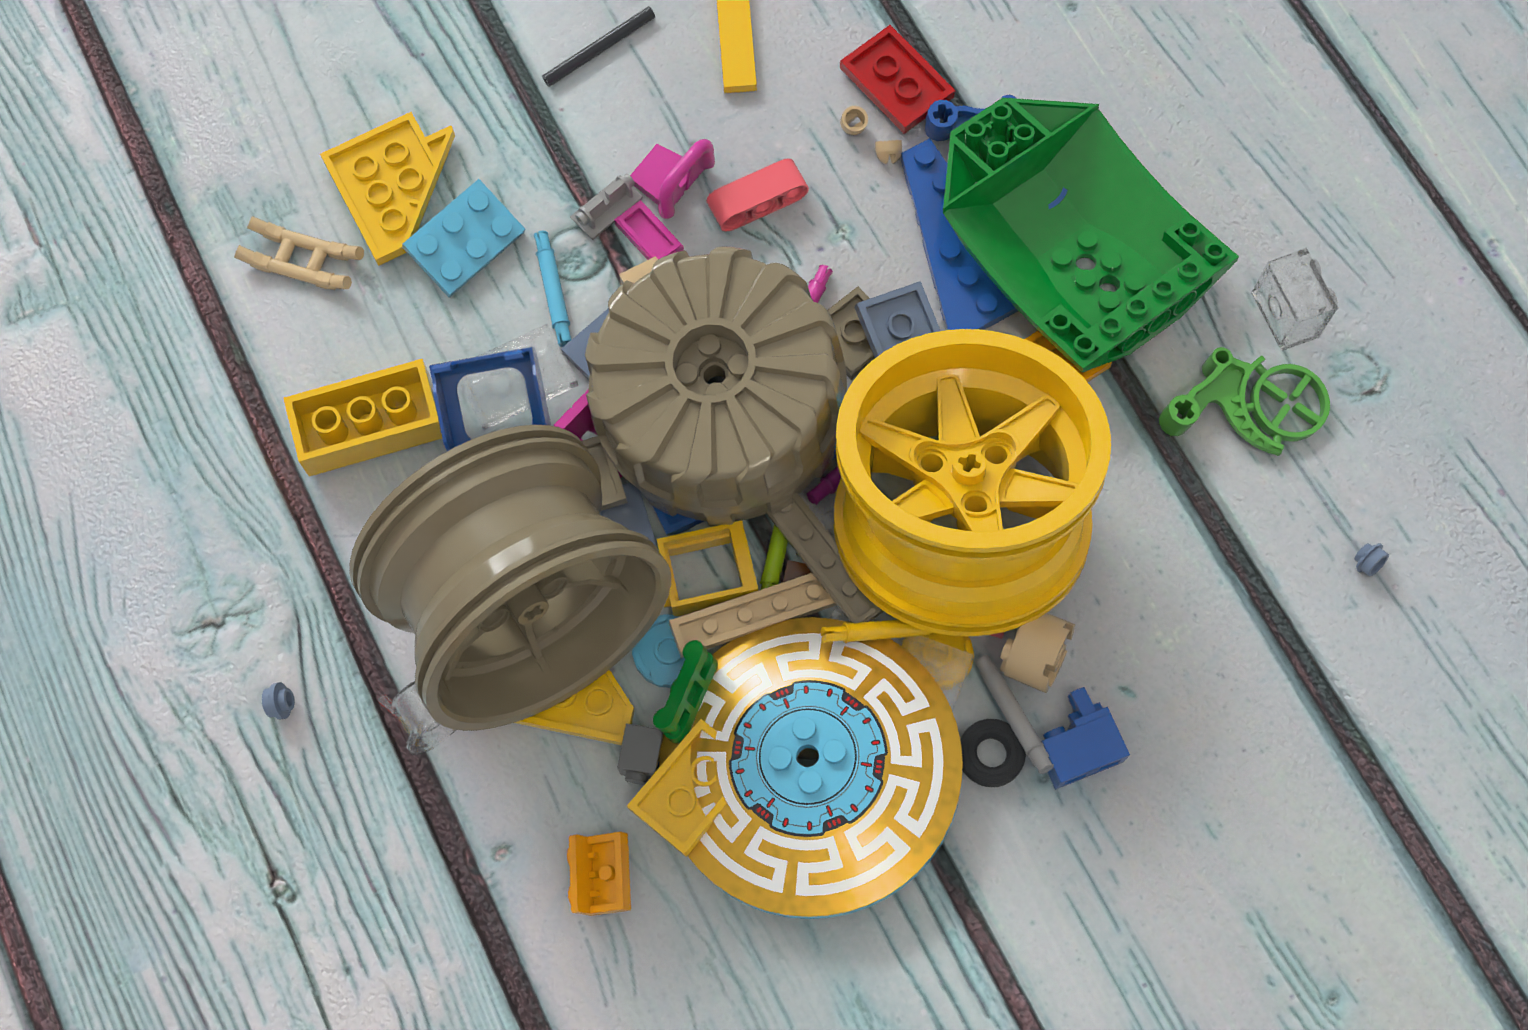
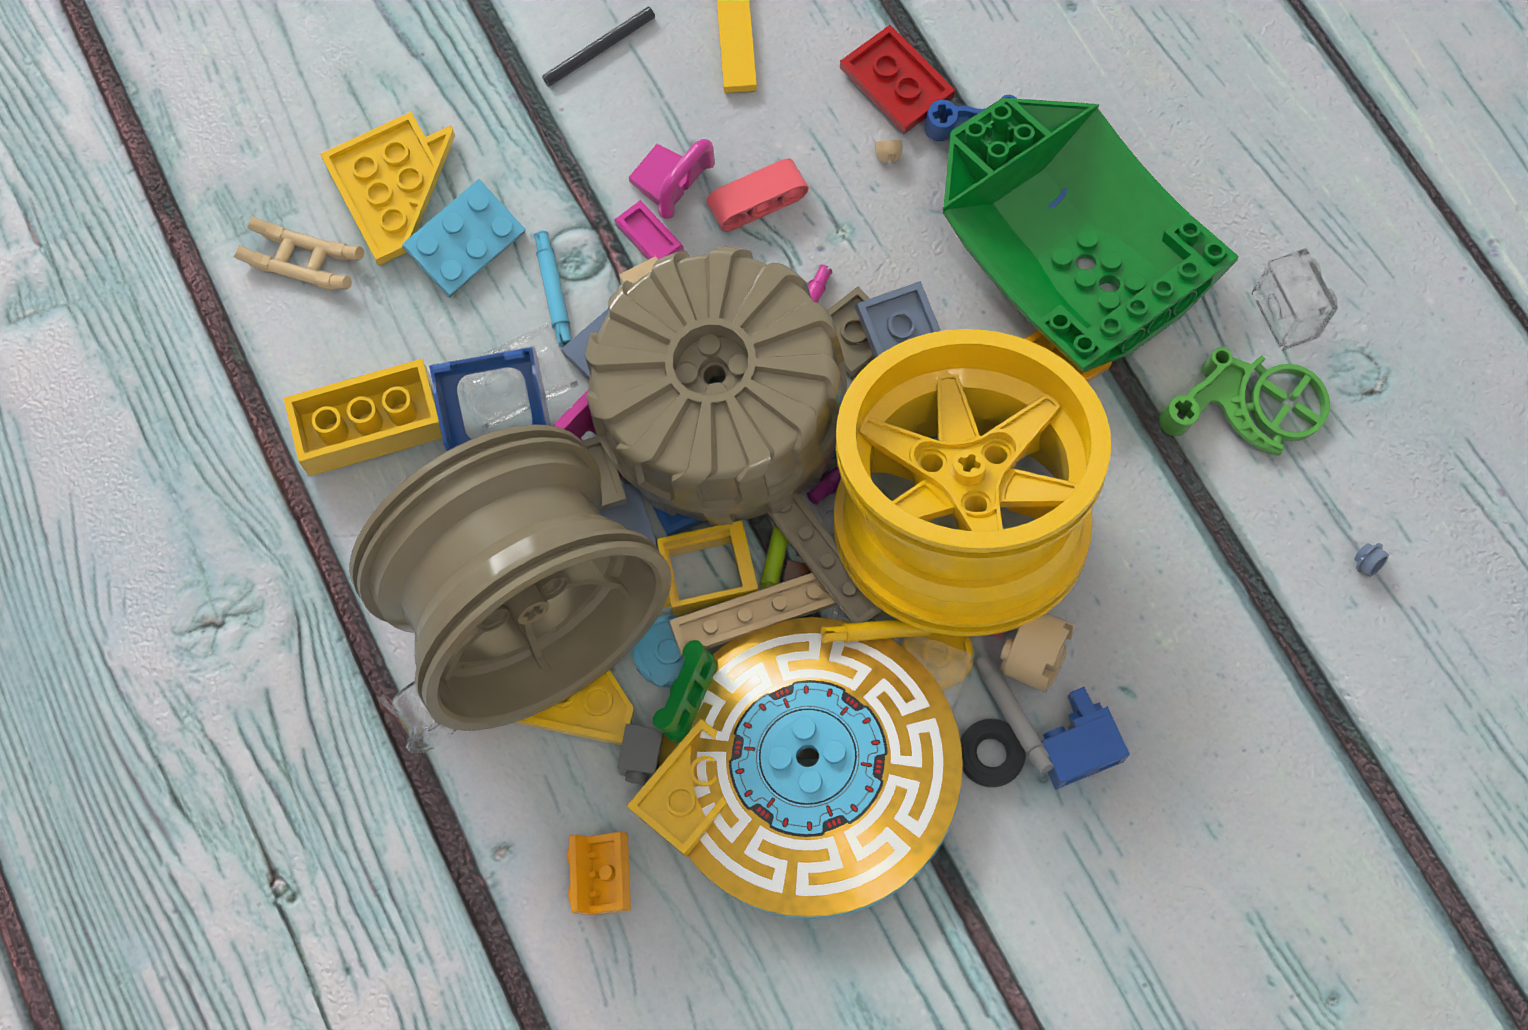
sand blue plate [262,682,295,720] -> none
light grey hinge [570,174,643,240] -> none
tan hinge [840,106,868,136] -> none
blue wing [901,138,1018,330] -> none

